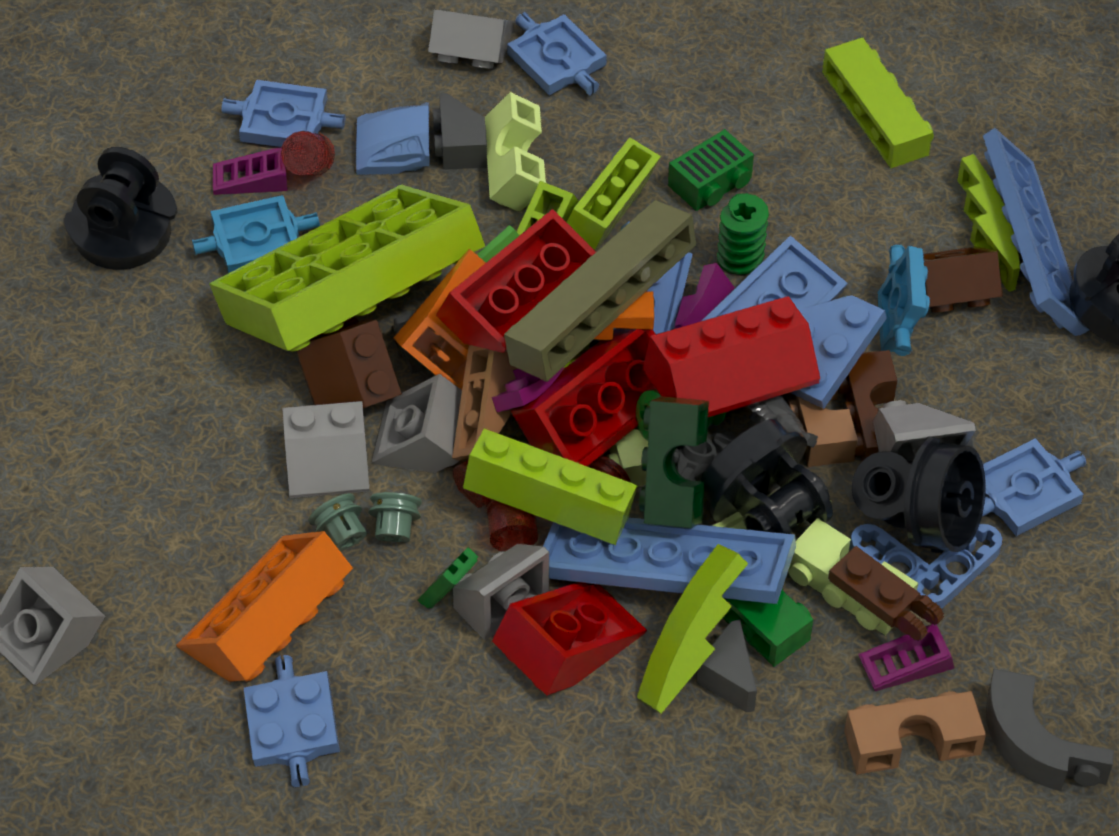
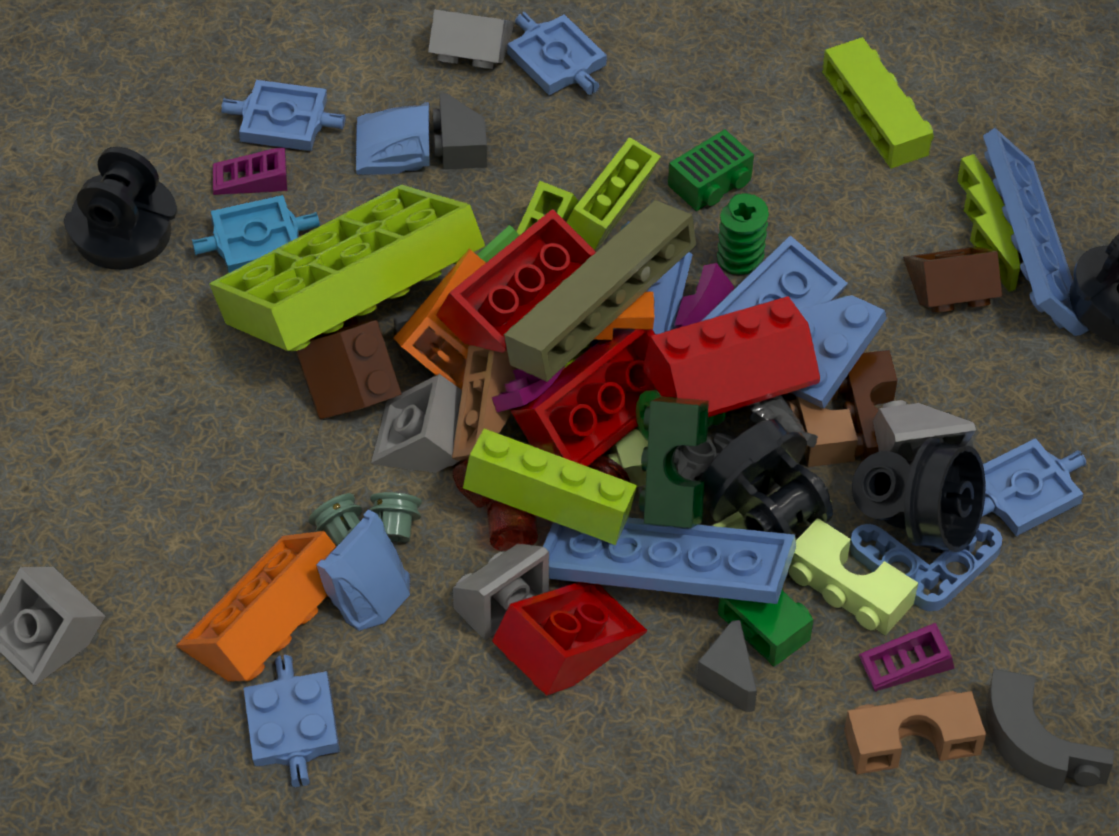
clear red piece [281,131,335,176] -> none
light grey slope [282,401,370,498] -> none
green tile [417,547,478,609] -> none
yellowish green arch [484,92,546,211] -> none
lime slope [637,544,748,714] -> none
reddish brown hinge [828,546,944,641] -> none
dark azure plate [878,245,930,356] -> none
none -> medium blue slope [317,509,410,631]

